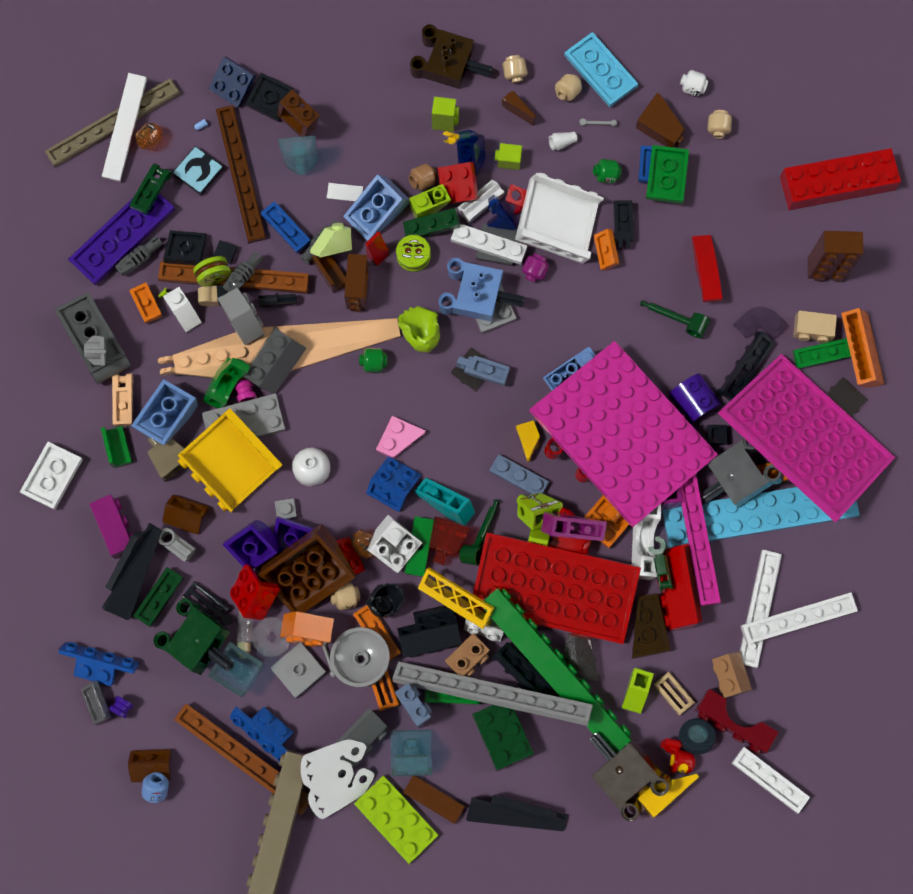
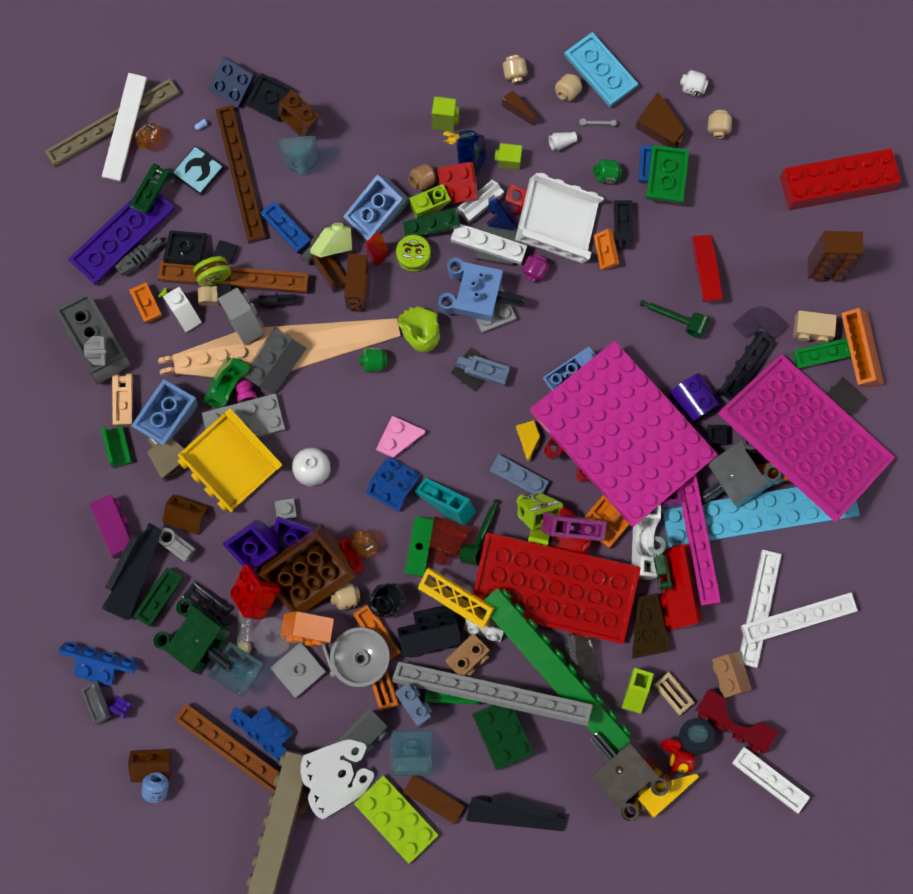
white plate [20,442,83,510] -> none
dark grey hinge [223,252,263,292] -> none
white sticker [327,183,363,201] -> none
white slope [368,515,422,573] -> none
dark brown piece [410,24,493,89] -> none
black hinge [491,642,561,698] -> none

